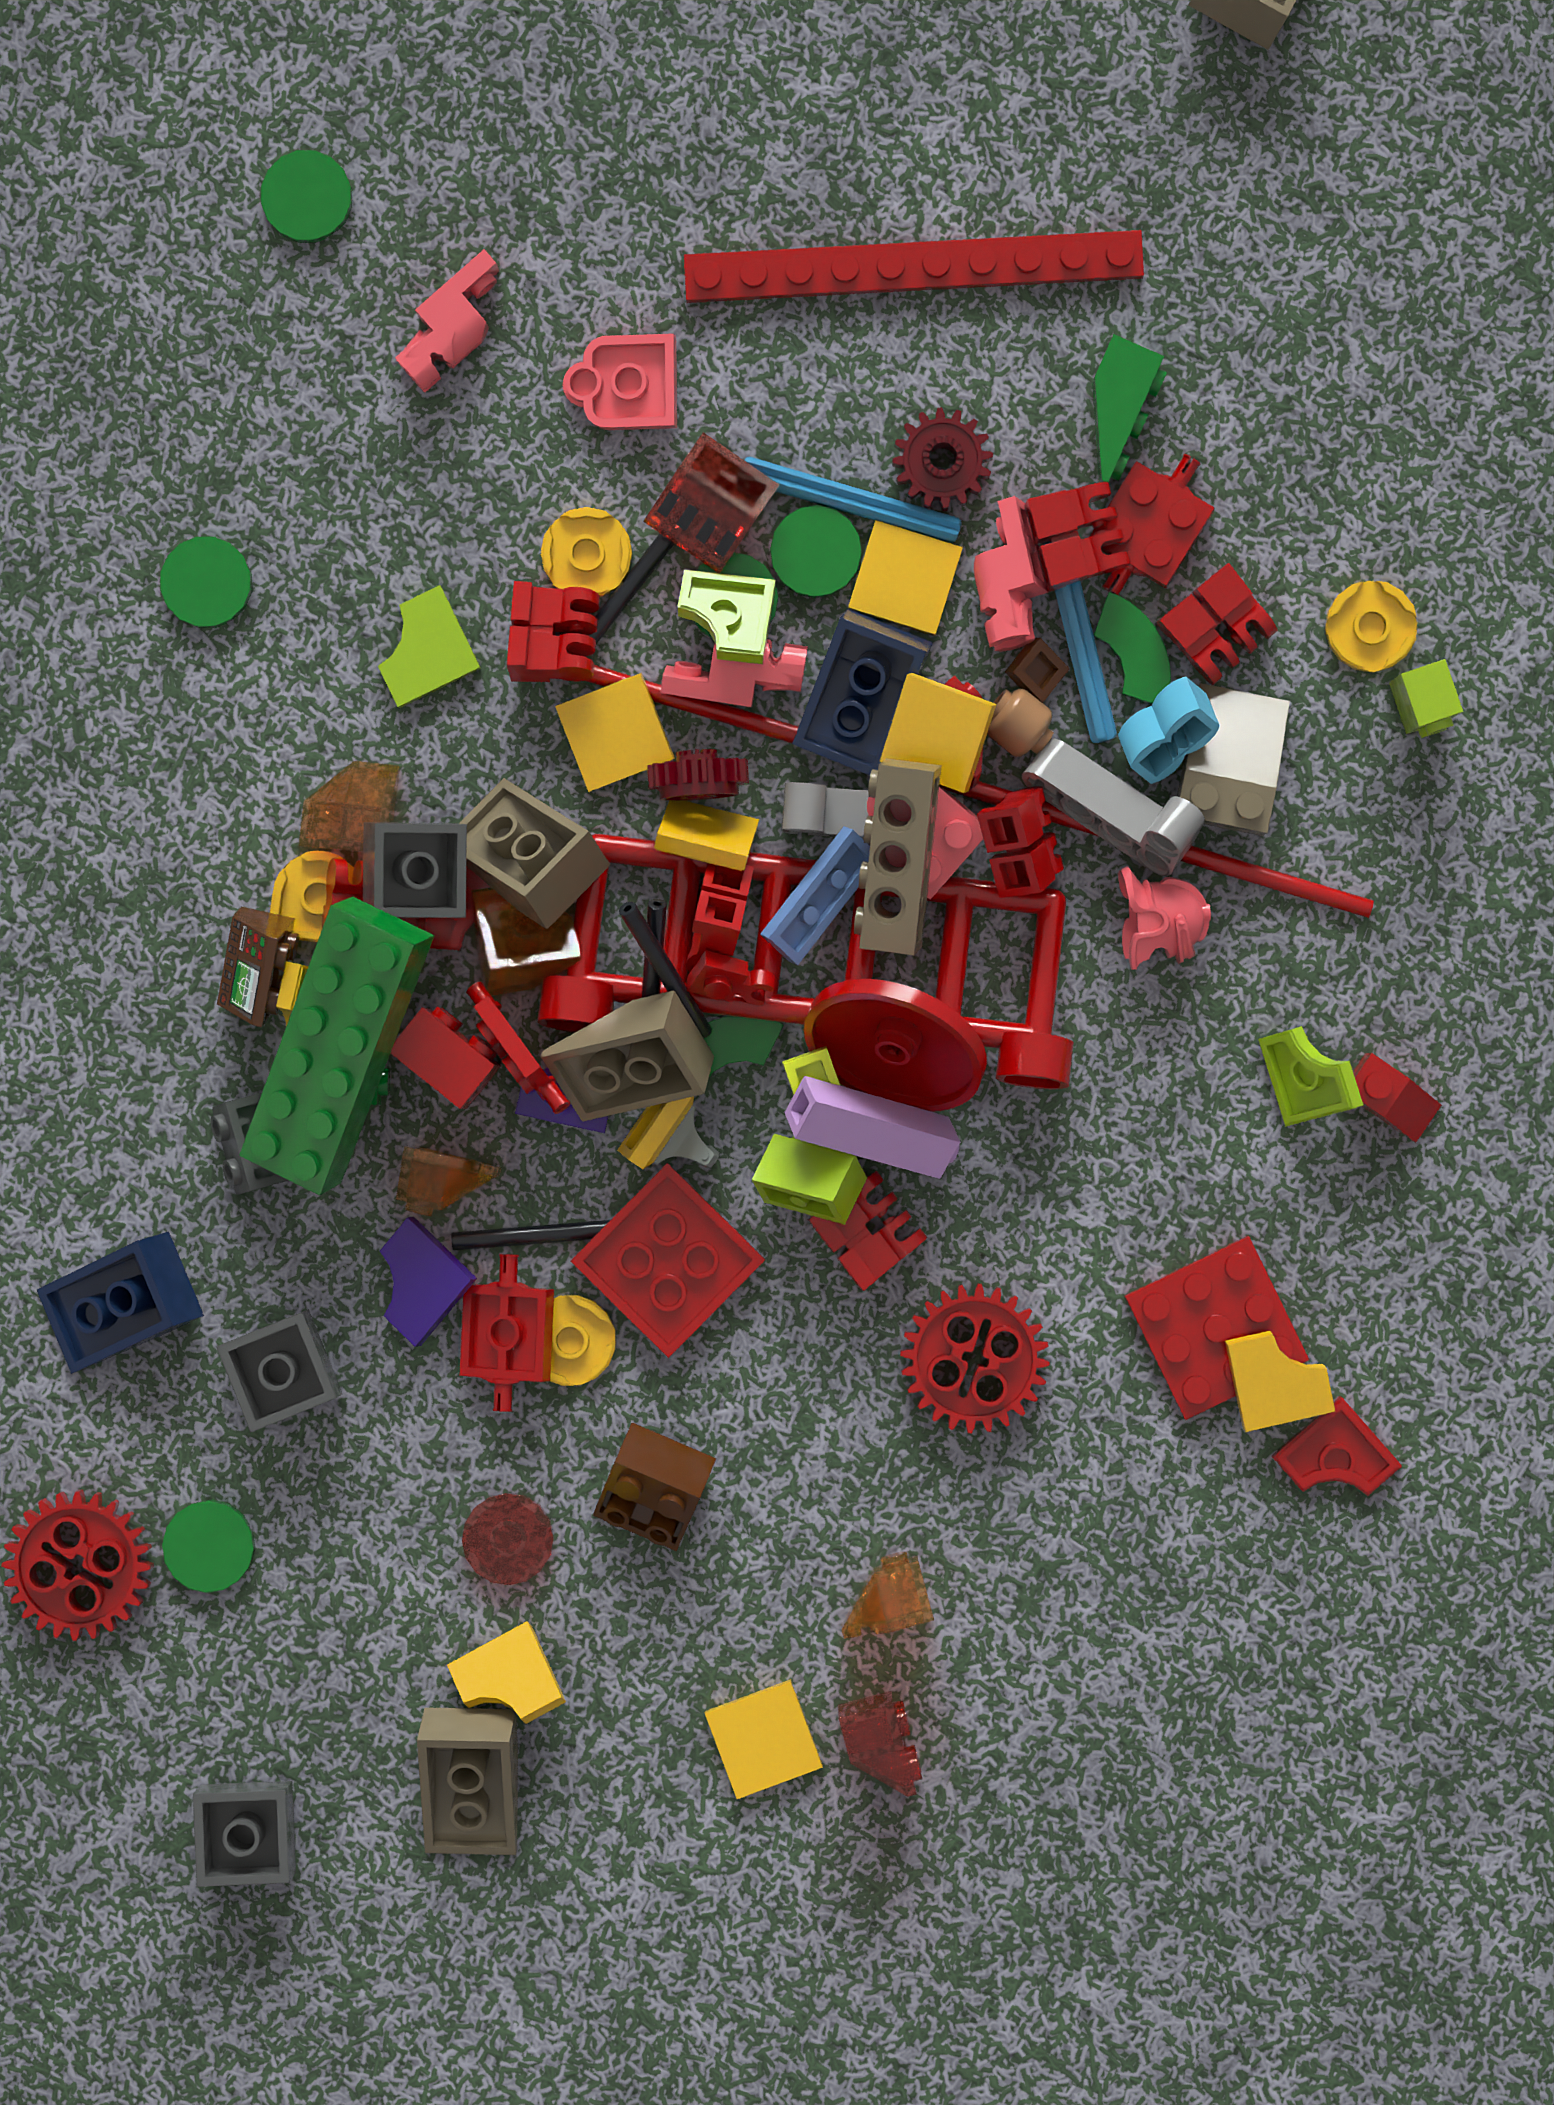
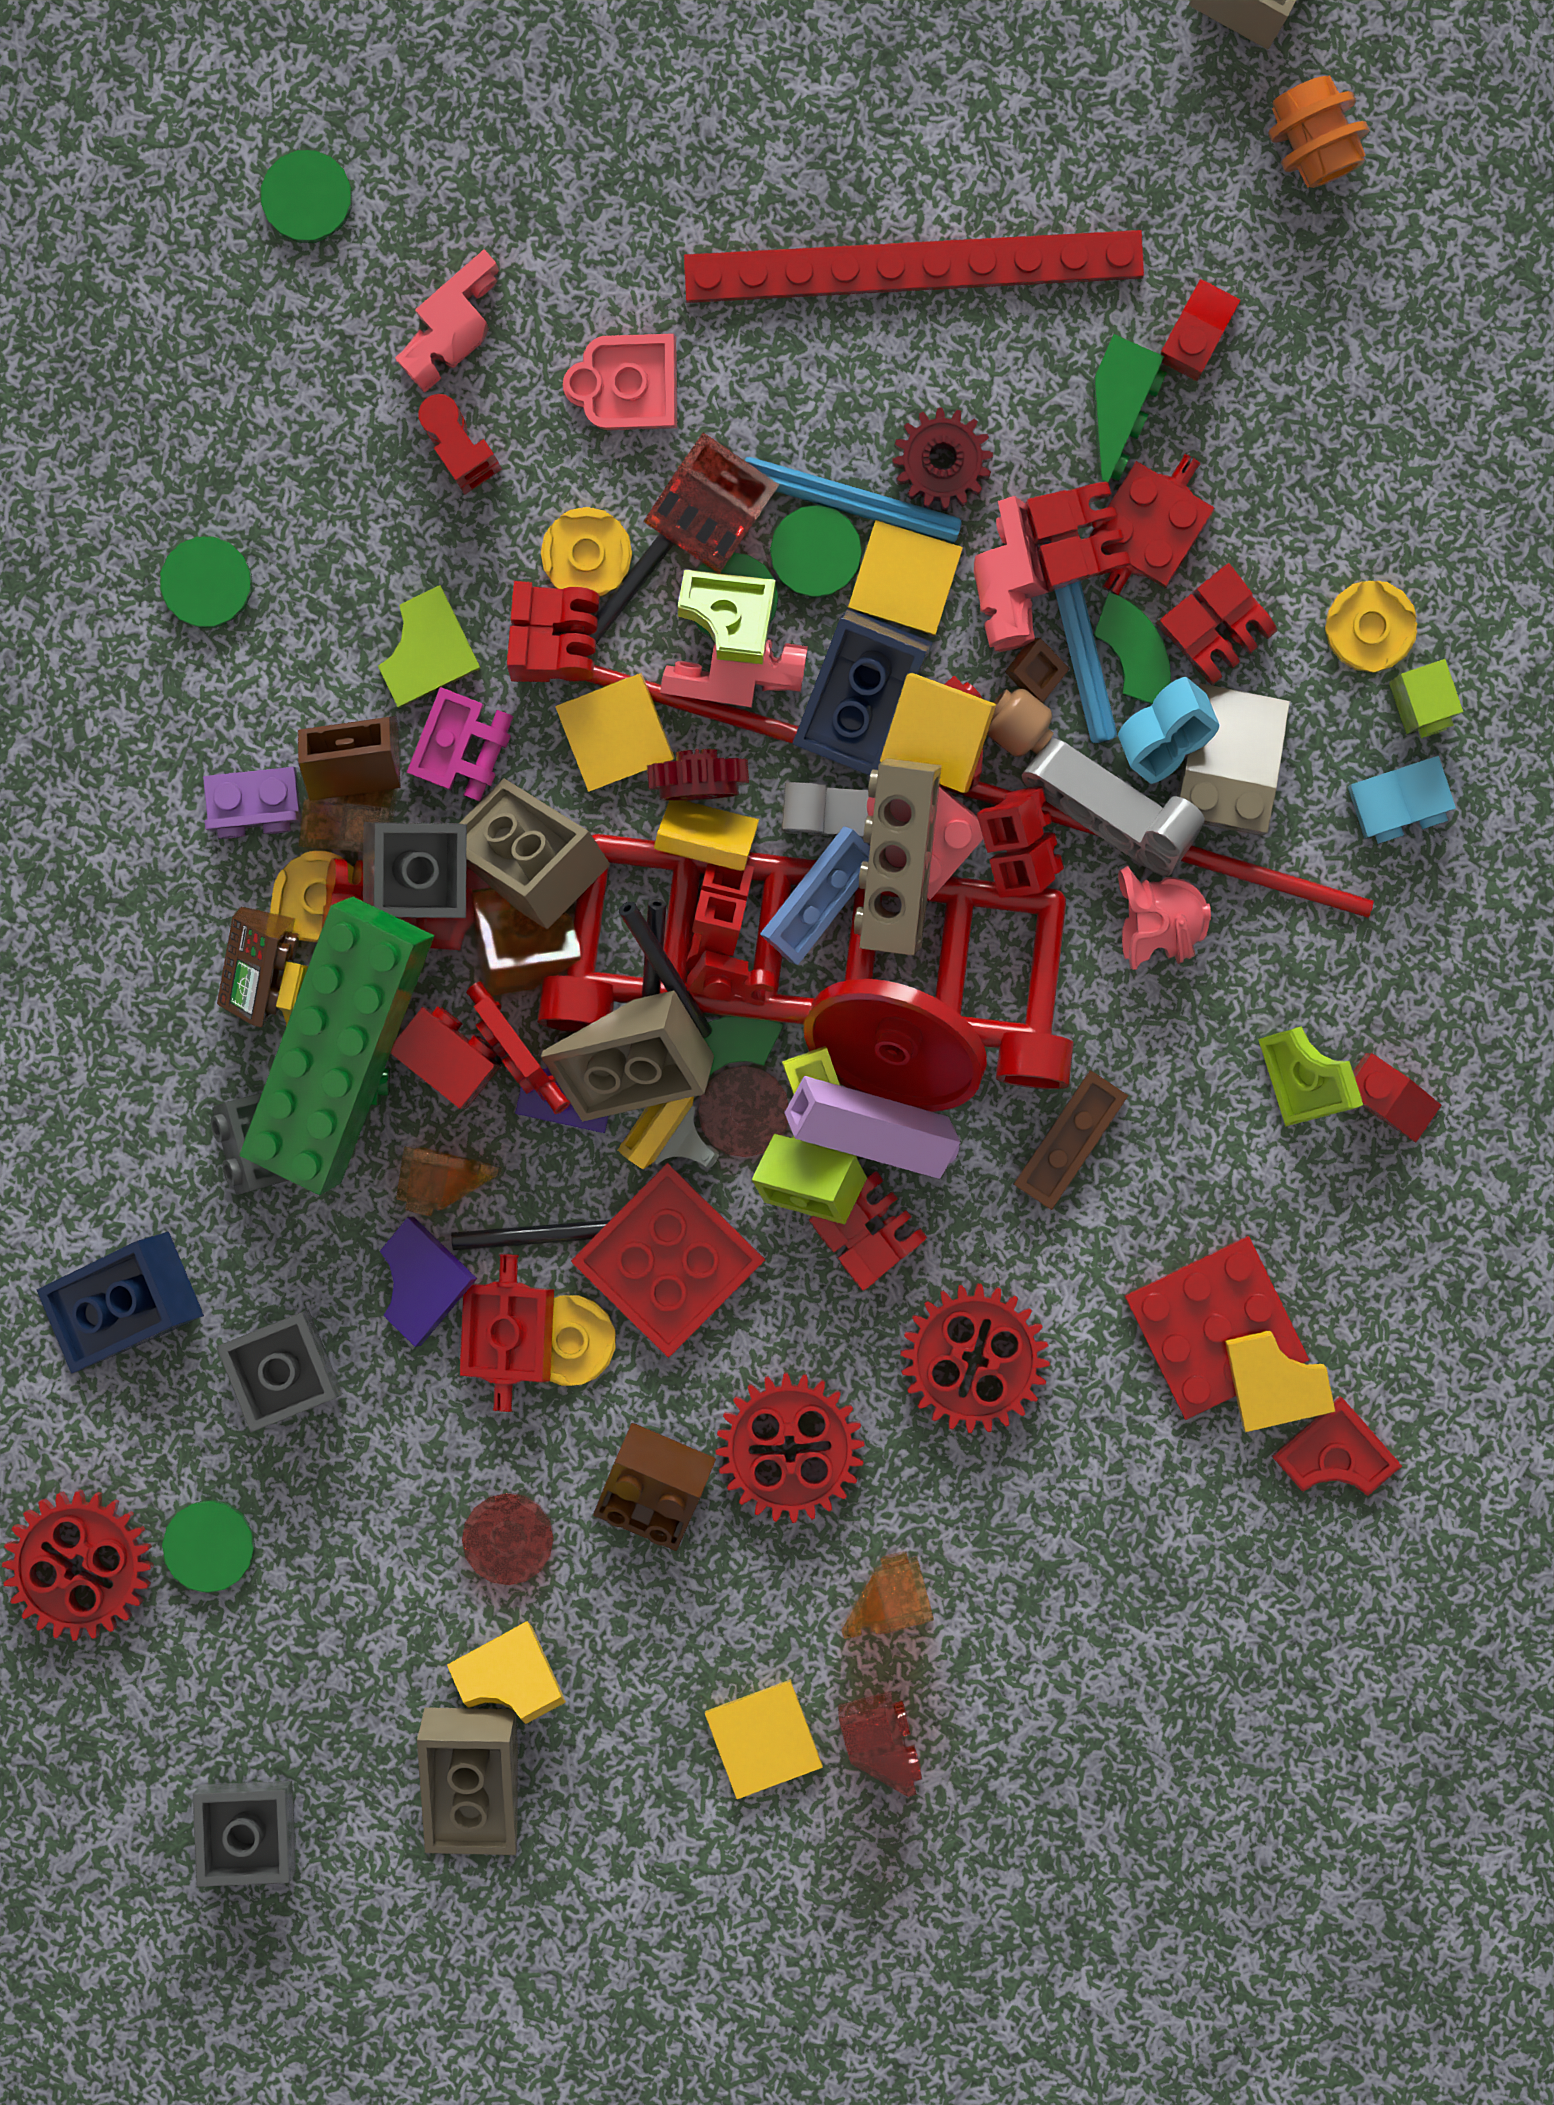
none -> medium lavender bracket [203,767,302,839]
none -> reddish brown slope [298,716,401,801]
none -> dark pink plate [407,687,514,802]
none -> red legs [418,394,502,495]
none -> clear red tile [698,1066,789,1157]
none -> red gear [715,1372,865,1523]
none -> reddish brown plate [1013,1070,1129,1210]
none -> red slope [1160,278,1241,381]
none -> orange piece [1268,75,1370,188]
none -> medium azure brick [1348,756,1456,844]

